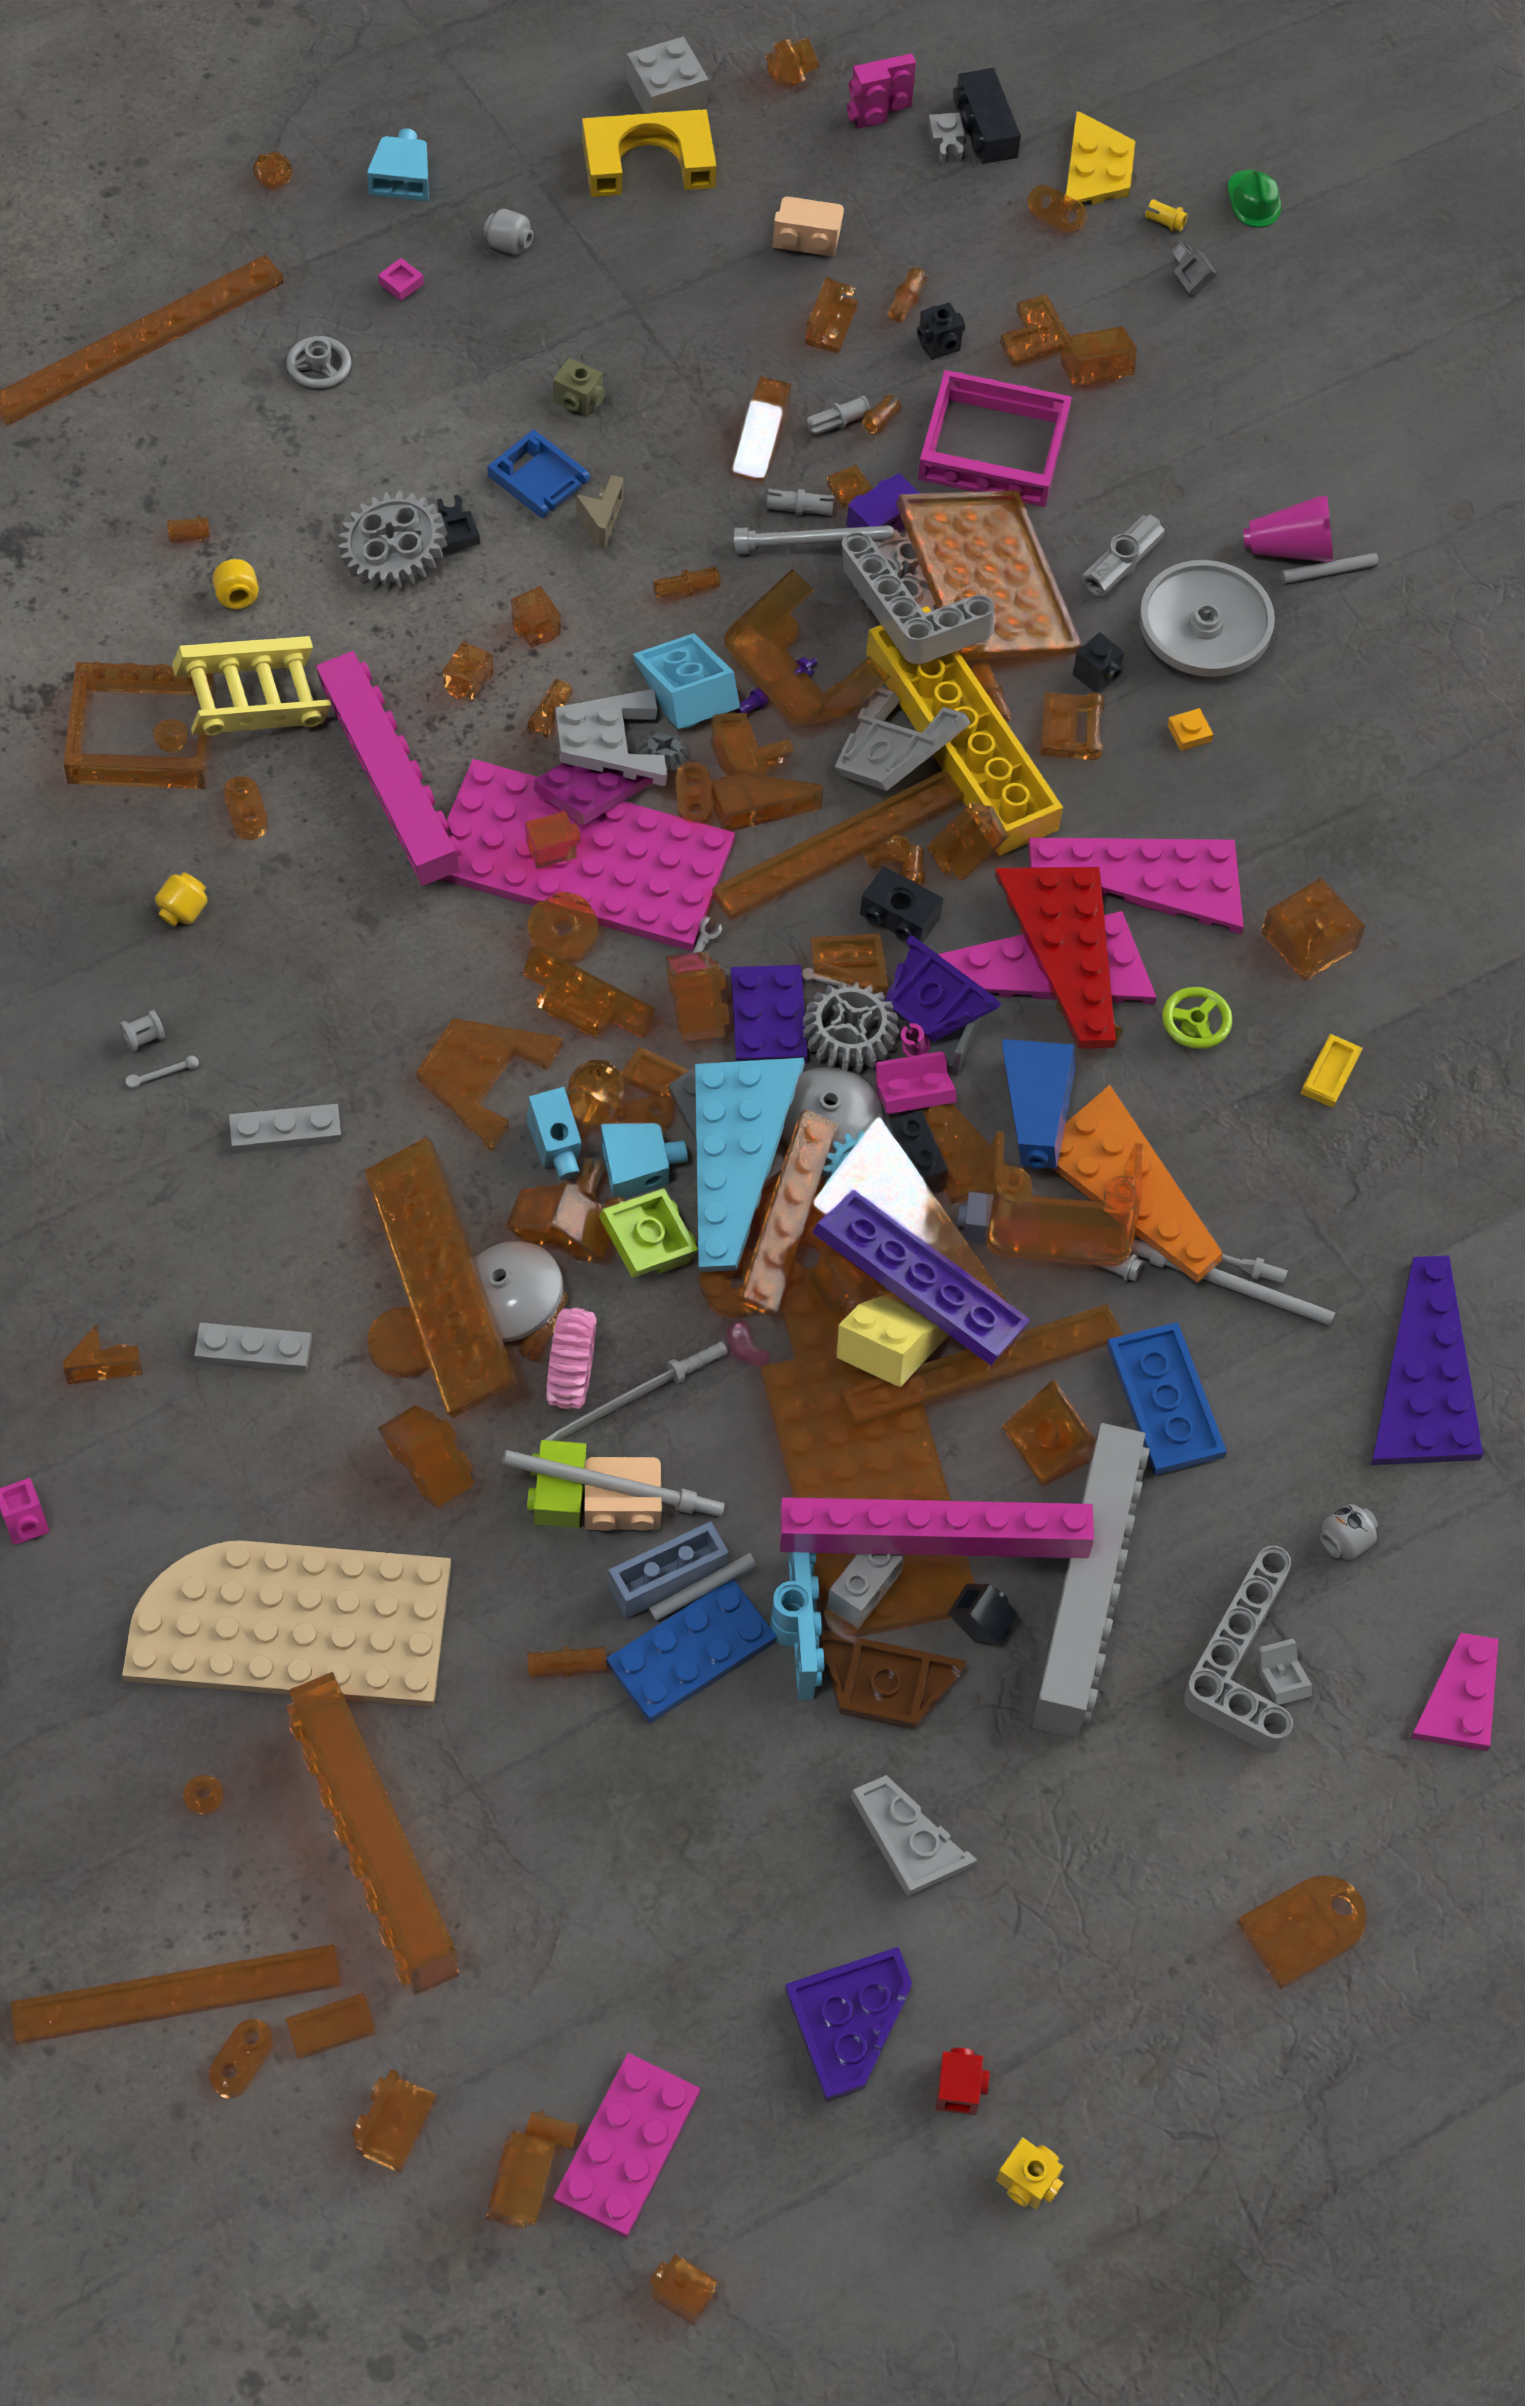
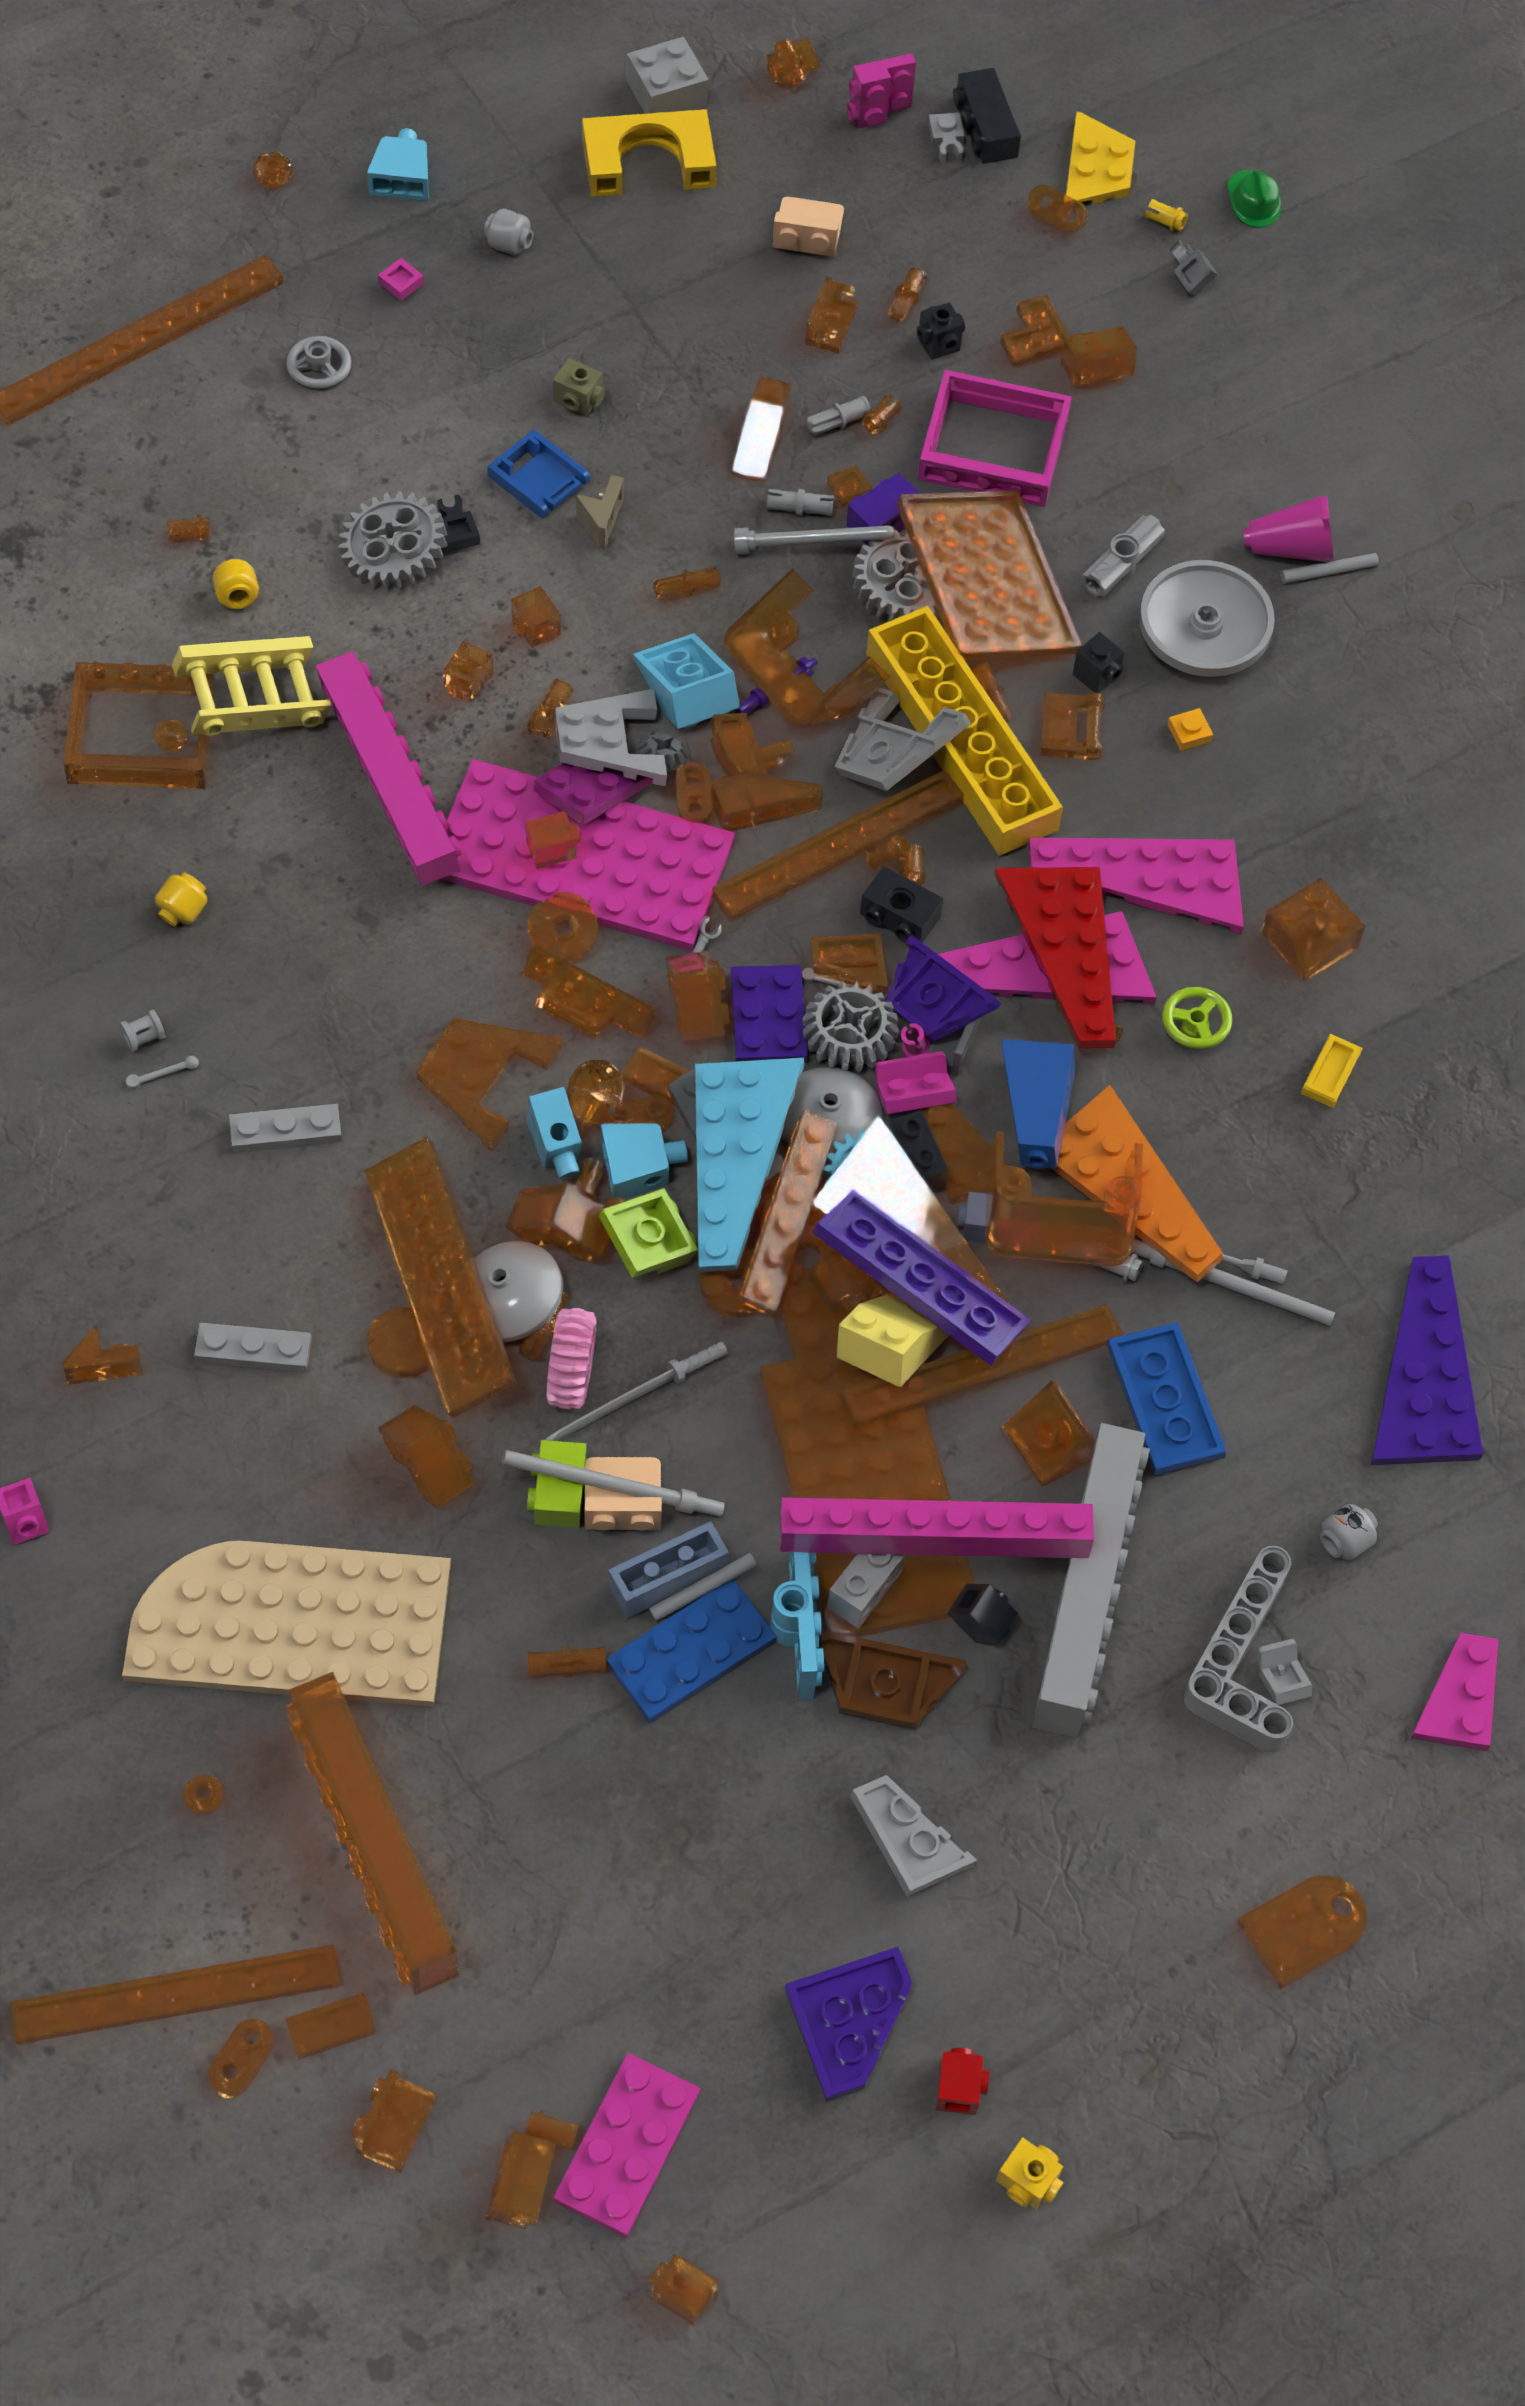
clear orange plate [223,776,268,840] -> none
clear pink arm [726,1320,771,1369] -> none
light grey beam [842,532,995,664] -> none
clear orange hinge [926,803,1009,880] -> none

